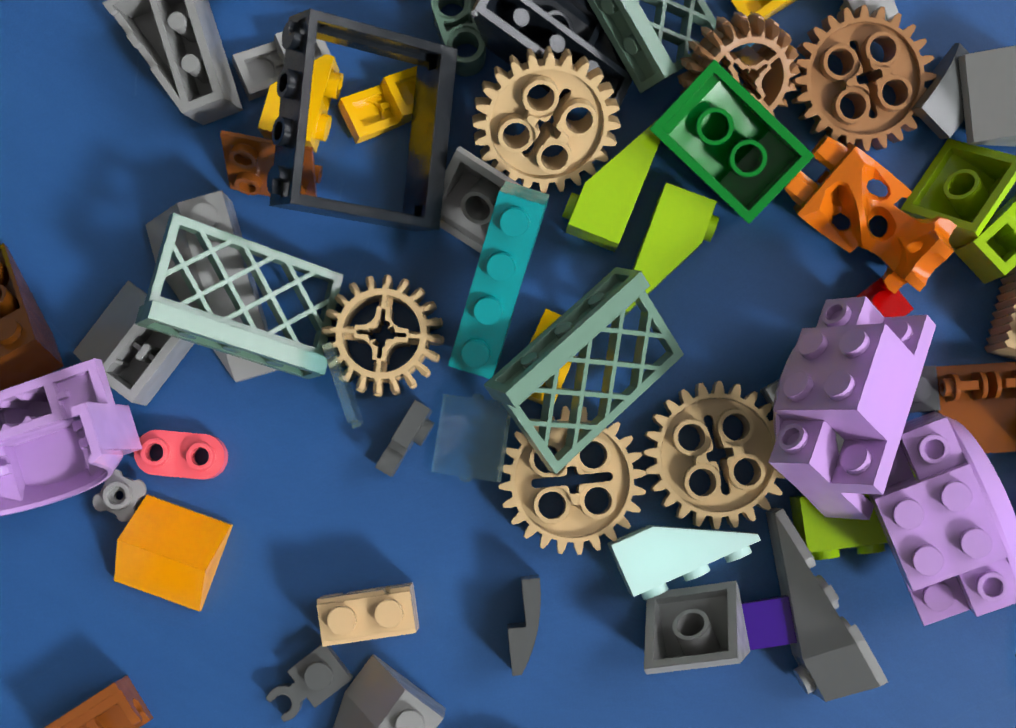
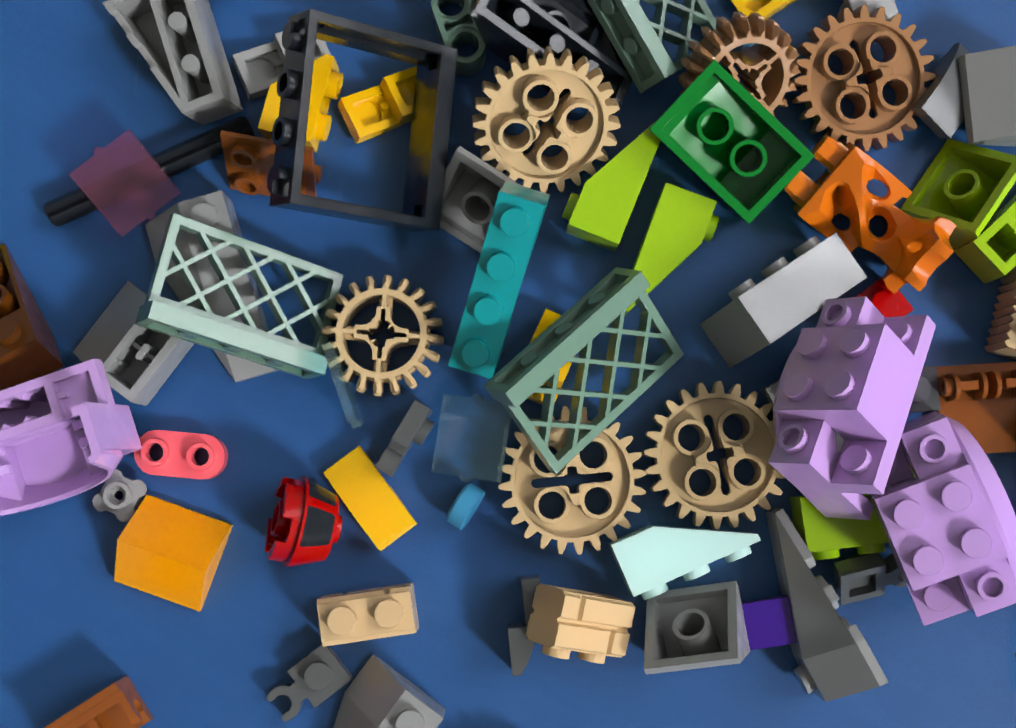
none -> black axle [44,116,255,226]
none -> clear pink piece [69,129,181,237]
none -> red cone [264,476,342,567]
none -> yellow slope [323,445,417,551]
none -> dark azure tile [446,483,485,530]
none -> tan brick [526,583,636,664]
none -> light grey wedge [700,233,867,368]
none -> dark grey plate [834,553,906,605]

